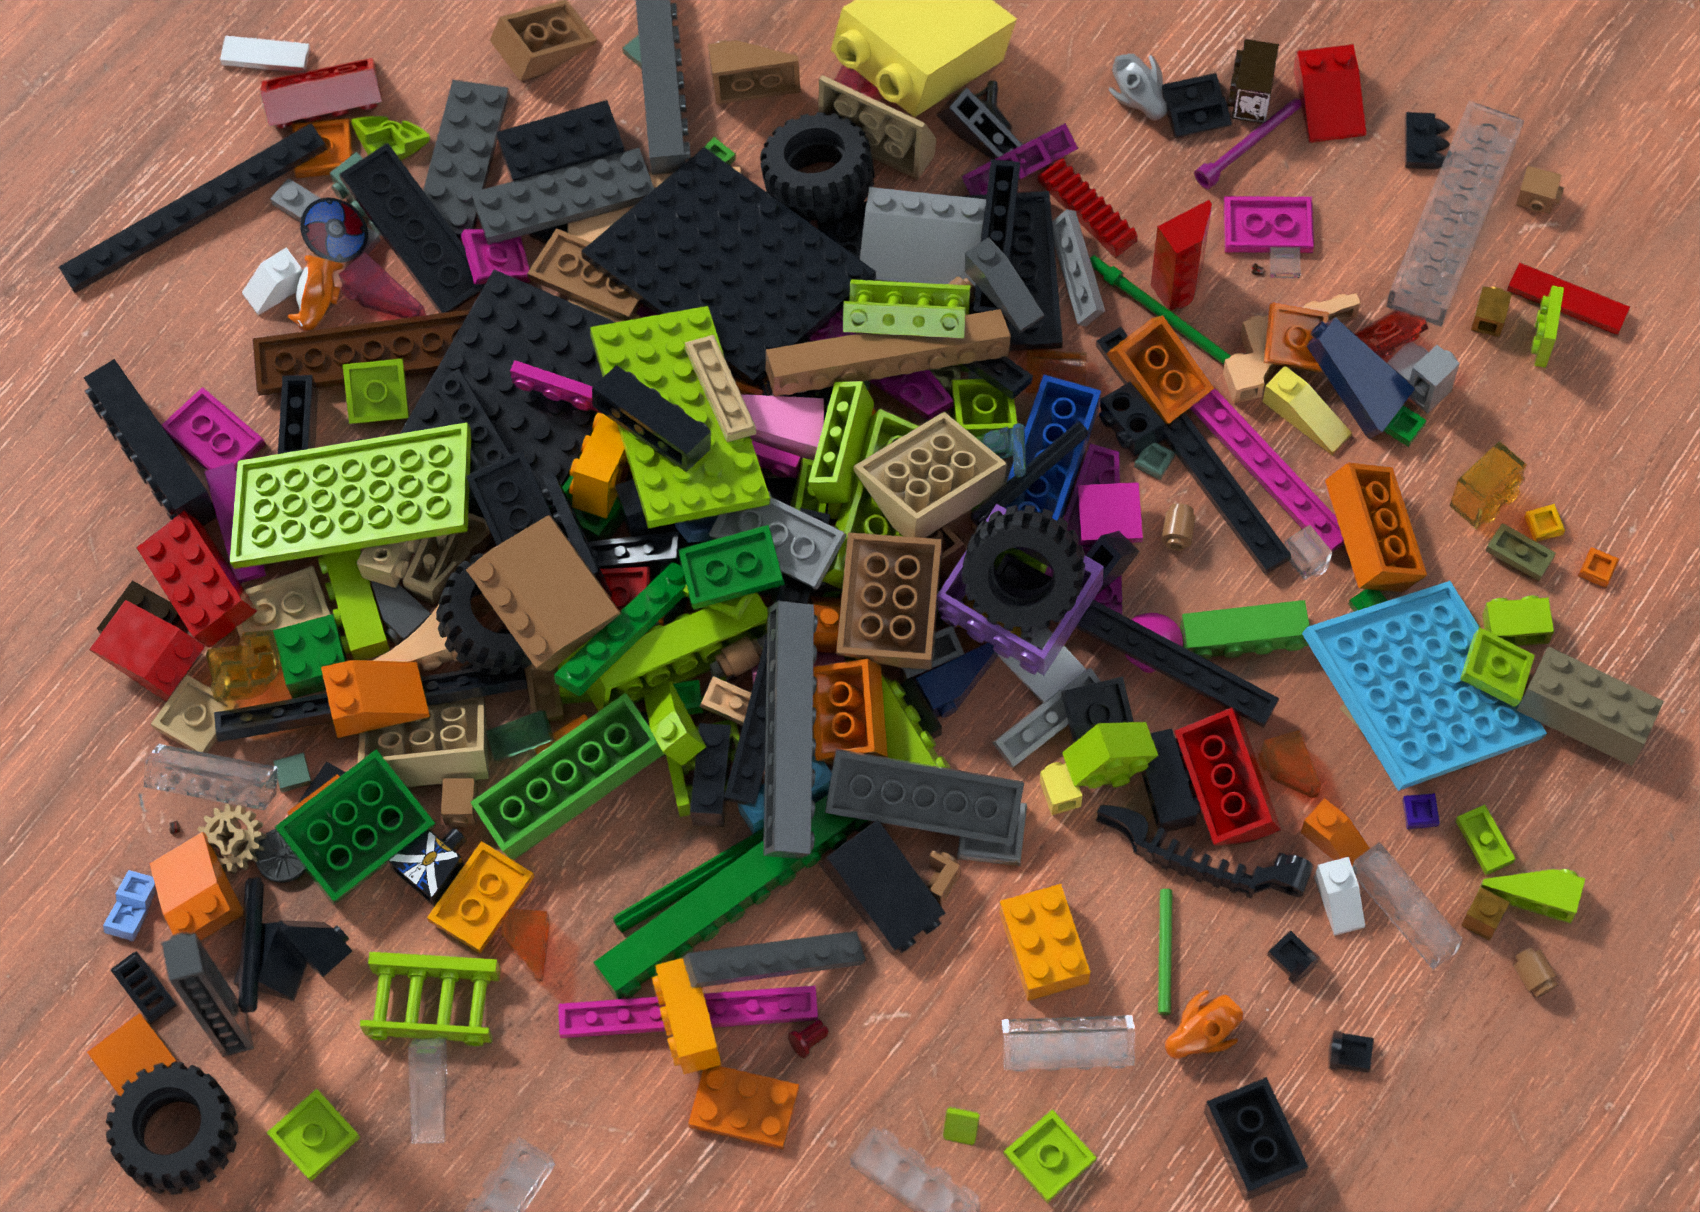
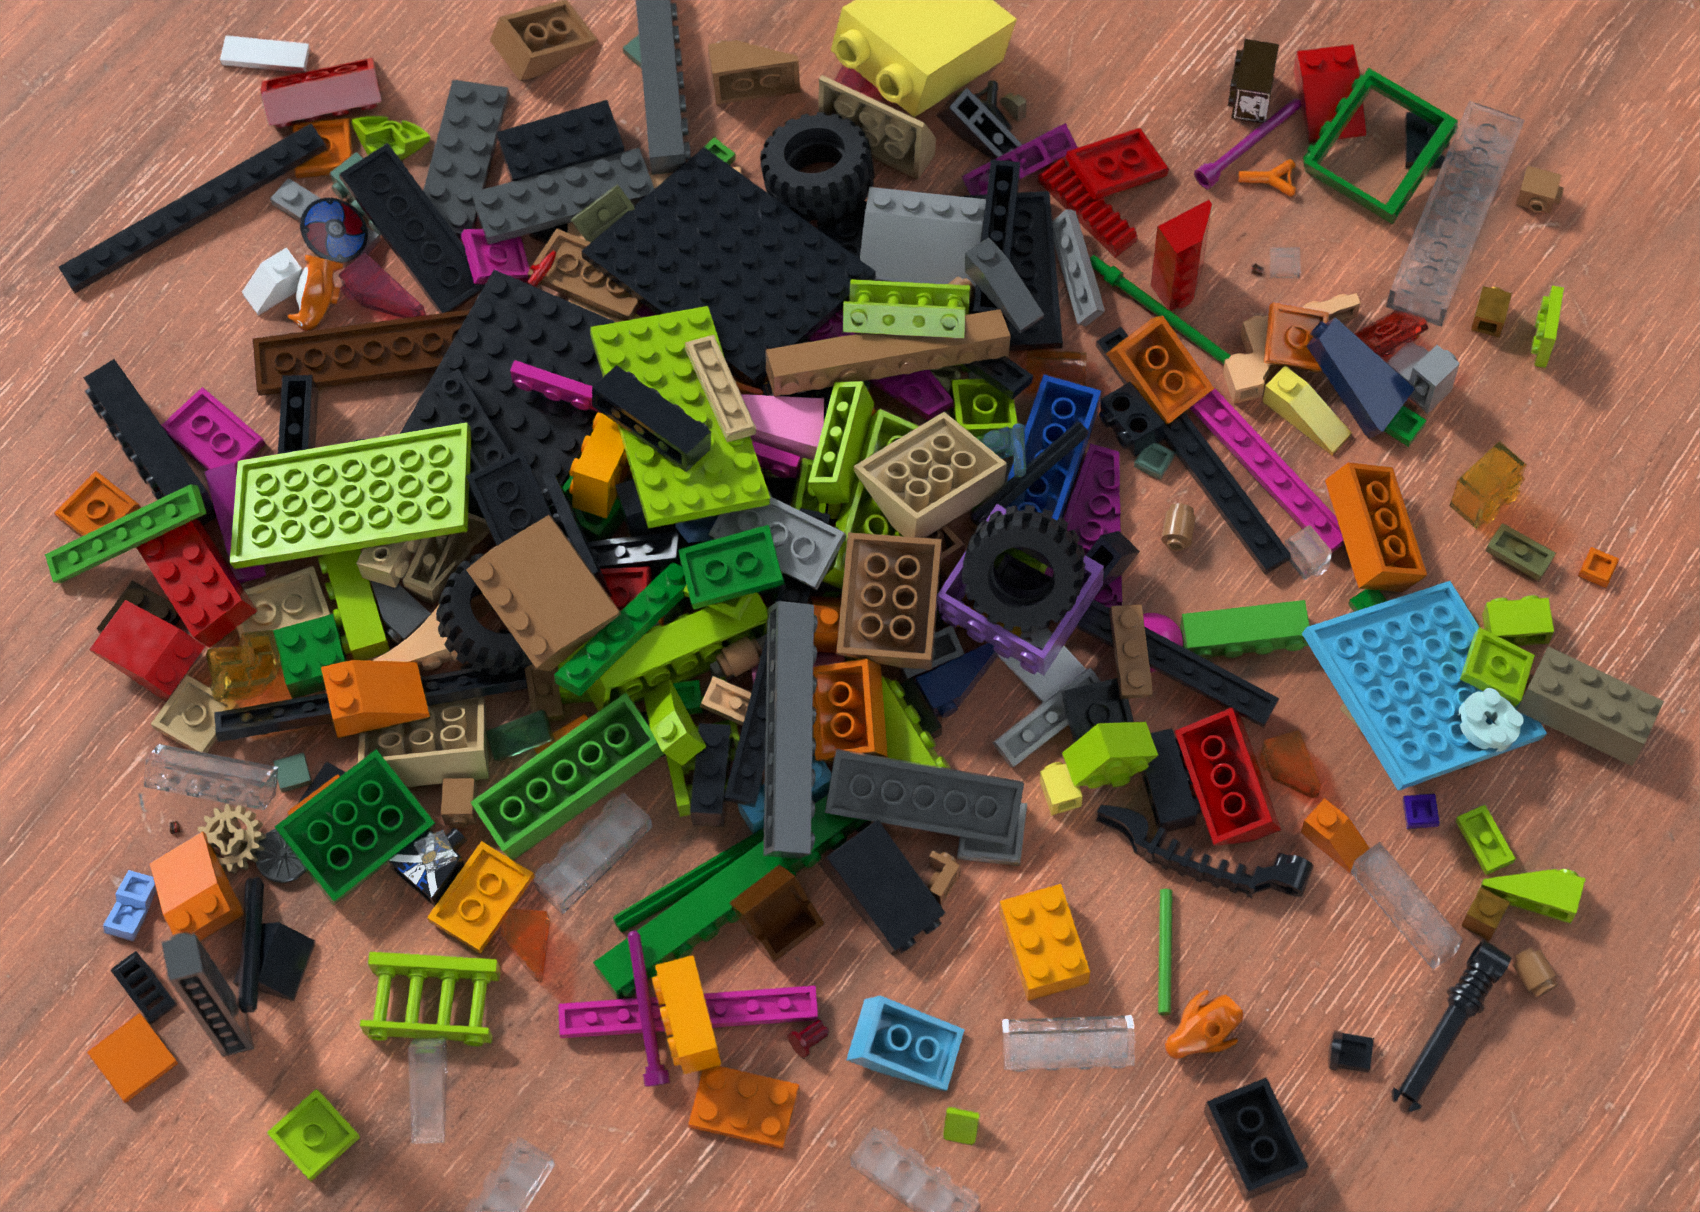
black tyre [106,1062,238,1194] -> none
black slope [275,920,352,977] -> none
lime plate [343,359,410,424] -> none
dark grey plate [683,931,866,988] -> none
lime plate [1003,1109,1097,1203] -> none
dark pink tile [1077,483,1143,545] -> none
light grey animal [1109,53,1167,120] -> none
black slope [1162,73,1232,138] -> none
dark pink tile [1223,196,1314,253] -> none
black tile [1267,930,1320,984] -> none
white slope [1314,857,1365,936] -> none
red tile [1507,262,1630,335] -> none
yellow tile [1524,504,1565,542] -> none
none -> bright green plate [45,484,206,583]
none -> orange tile [54,471,141,537]
none -> clear tile [414,829,457,873]
none -> red helmet [527,251,557,287]
none -> clear brick [533,792,653,914]
none -> olive plate [570,185,635,242]
none -> magenta piece [628,931,670,1087]
none -> reddish brown piece [729,864,825,962]
none -> medium azure slope [846,995,965,1091]
none -> dark tan tile [1000,93,1027,122]
none -> red tile [1065,128,1170,200]
none -> medium nougat plate [1109,604,1153,699]
none -> orange piece [1238,159,1296,197]
none -> green window [1303,68,1458,224]
none -> black piece [1391,939,1512,1113]
none -> light aqua plate [1458,688,1524,751]

